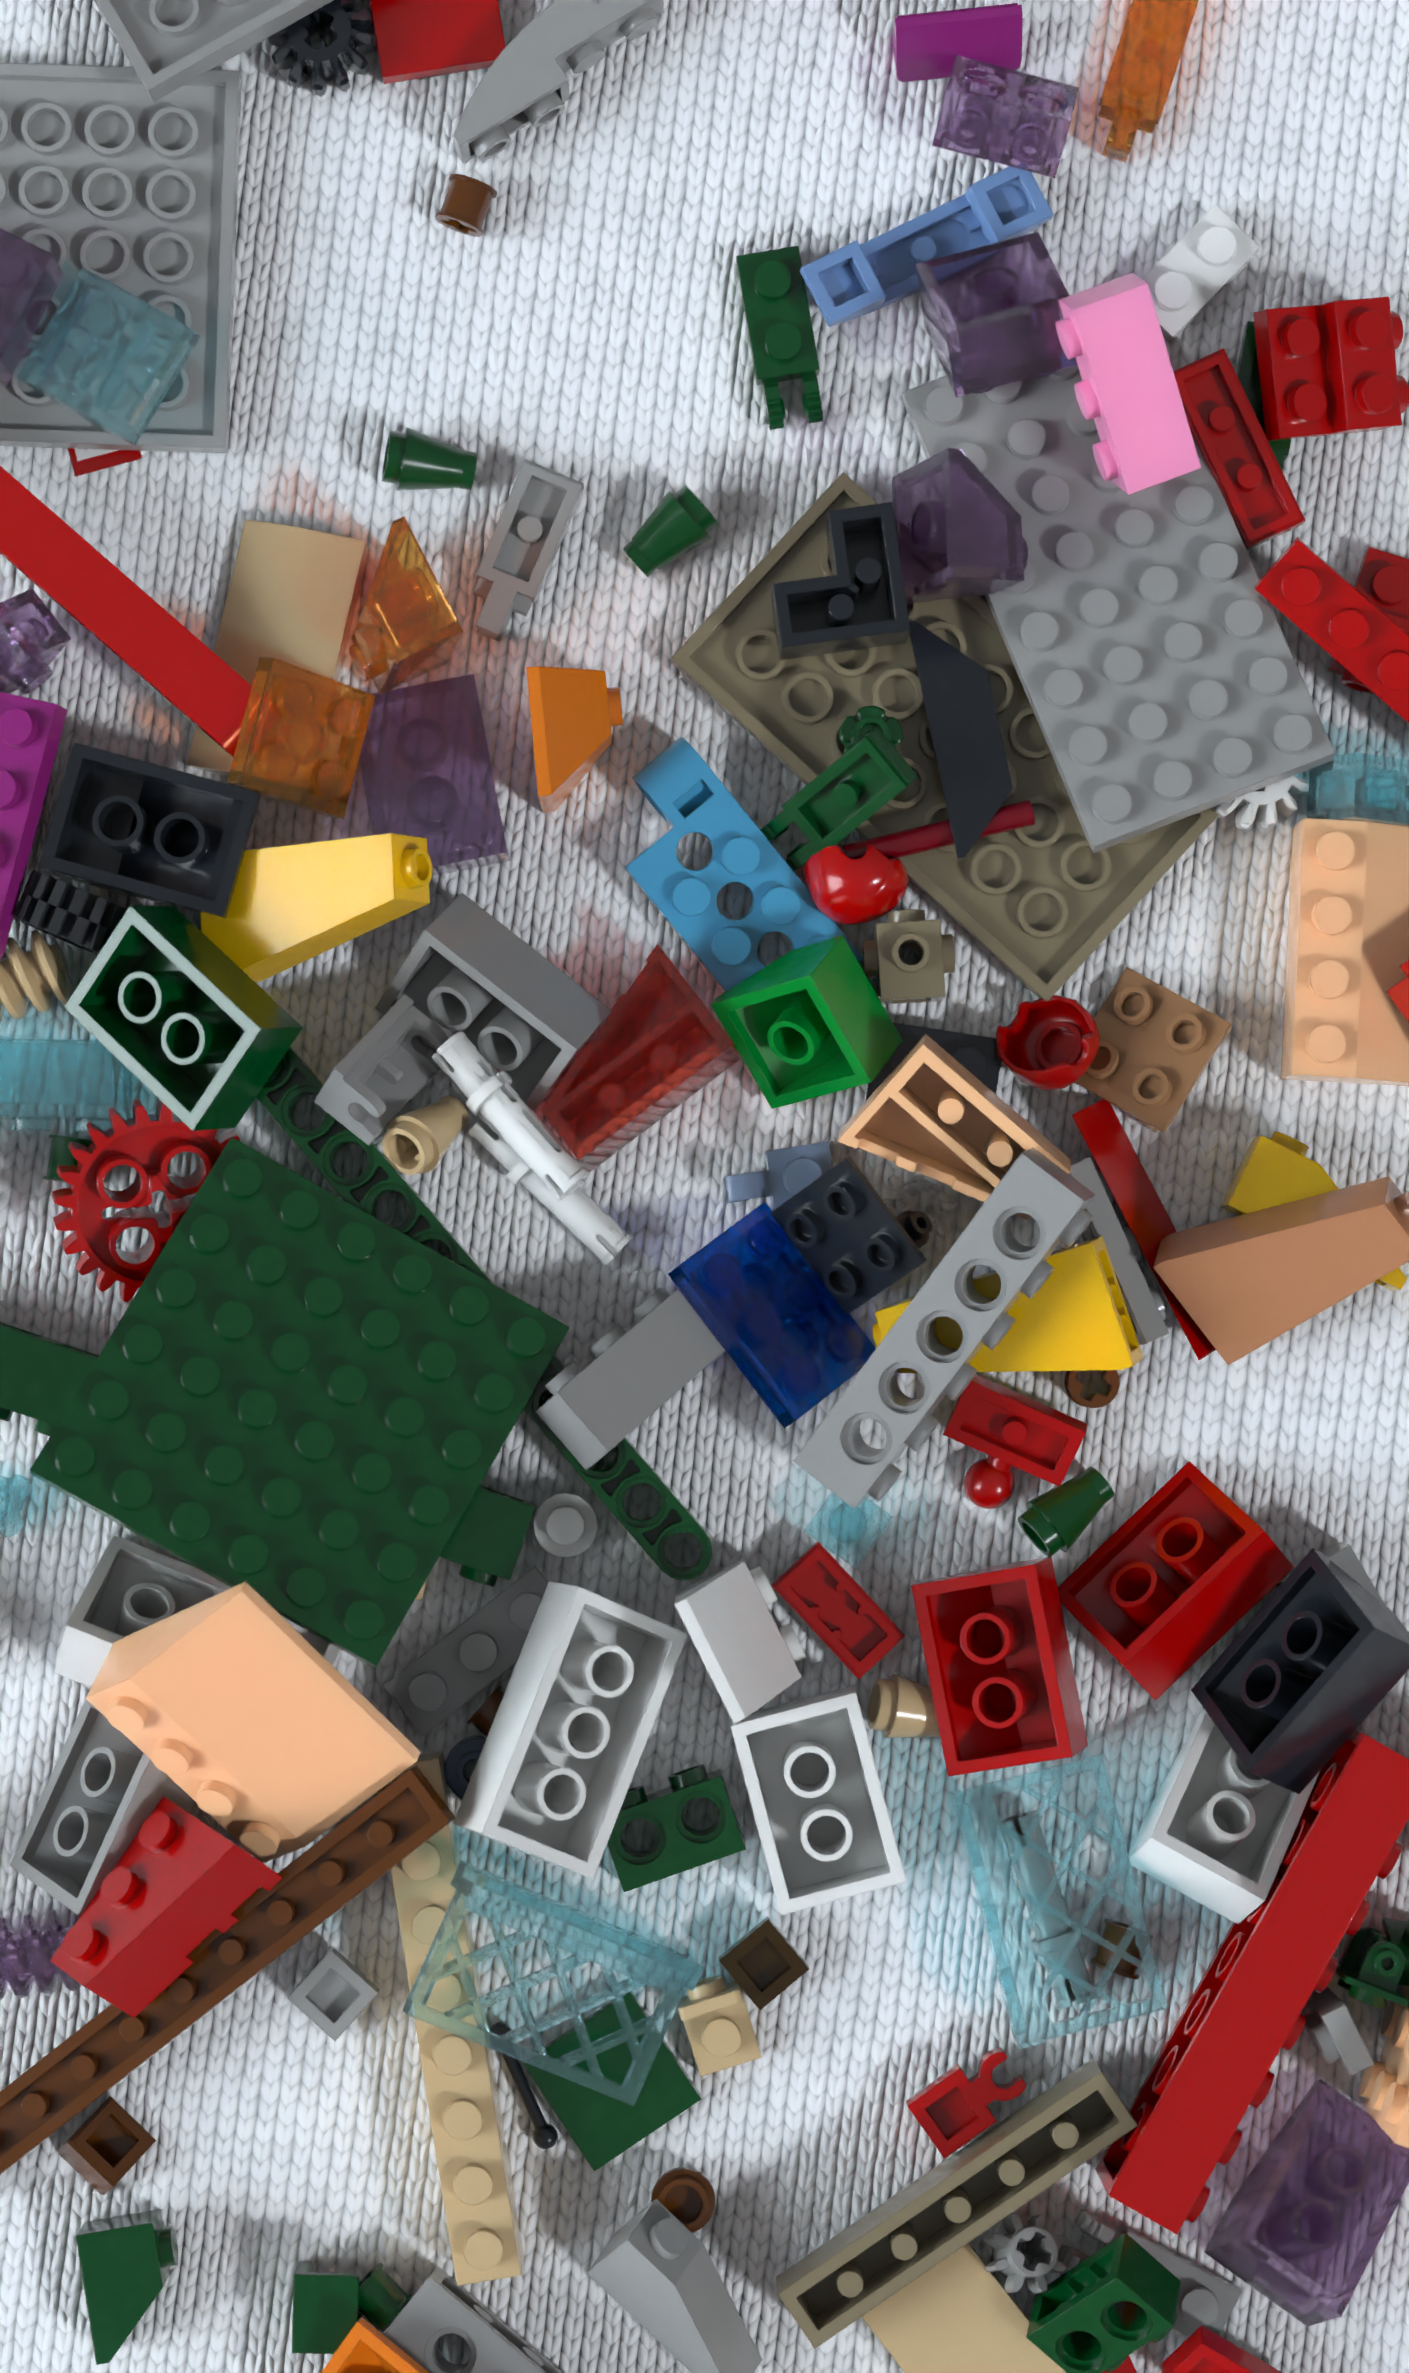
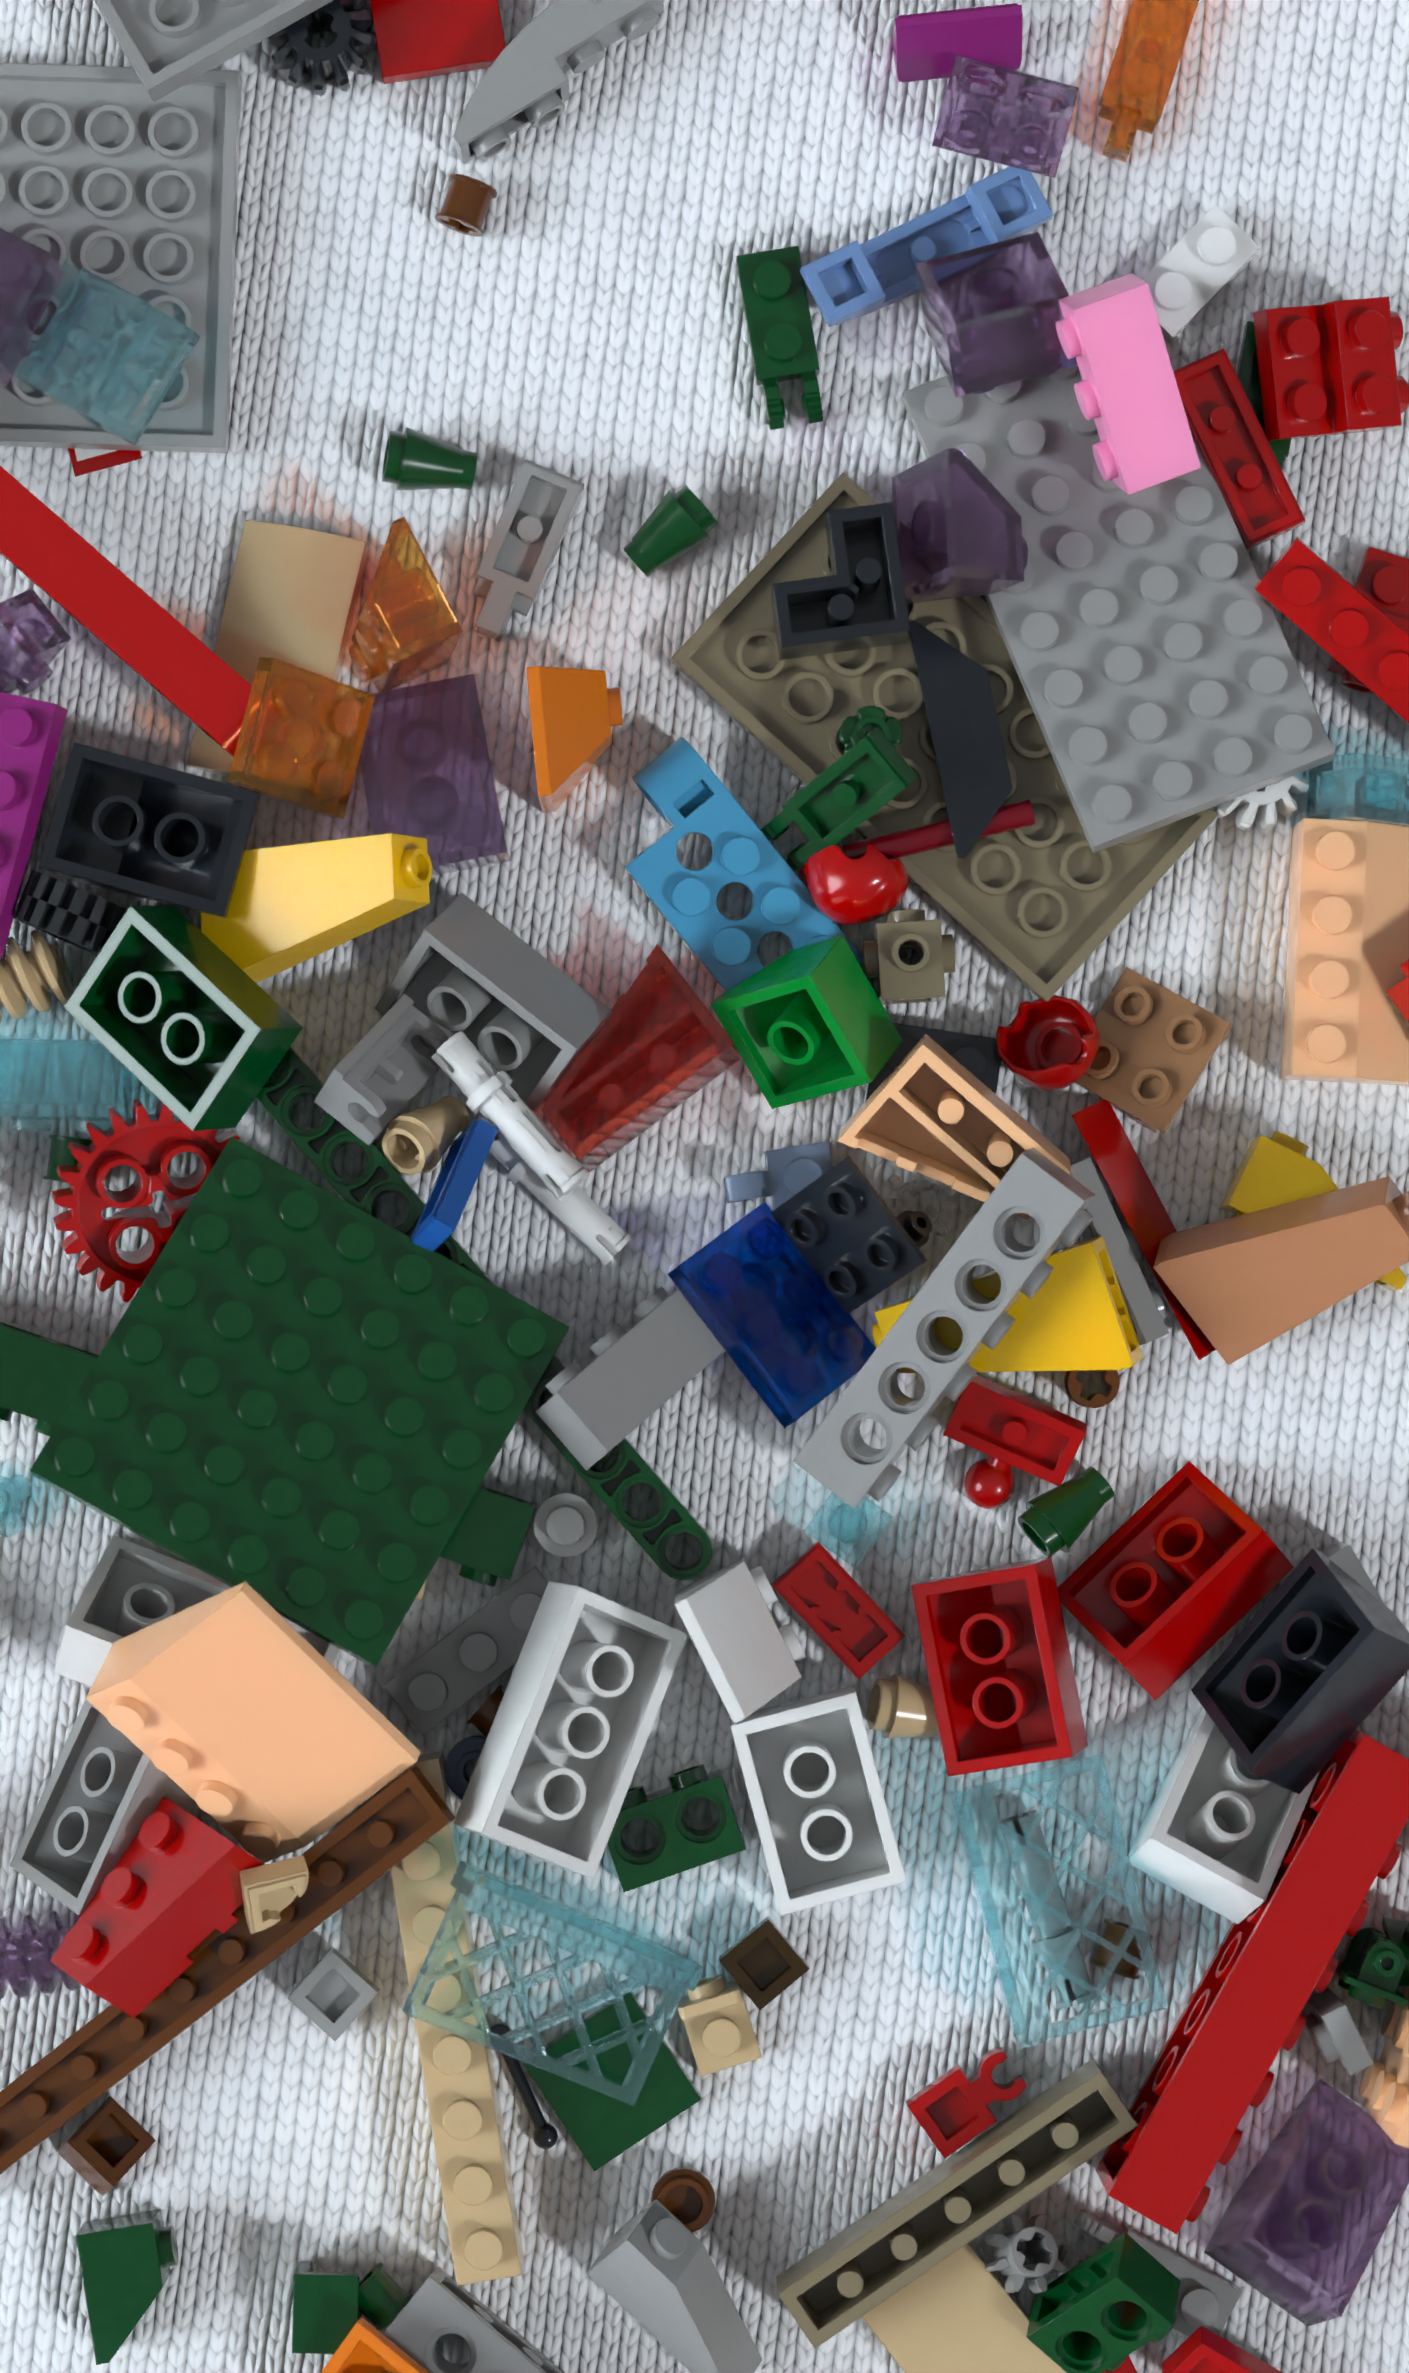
none -> tan tile [239,1855,309,1934]
none -> blue tile [410,1118,498,1252]

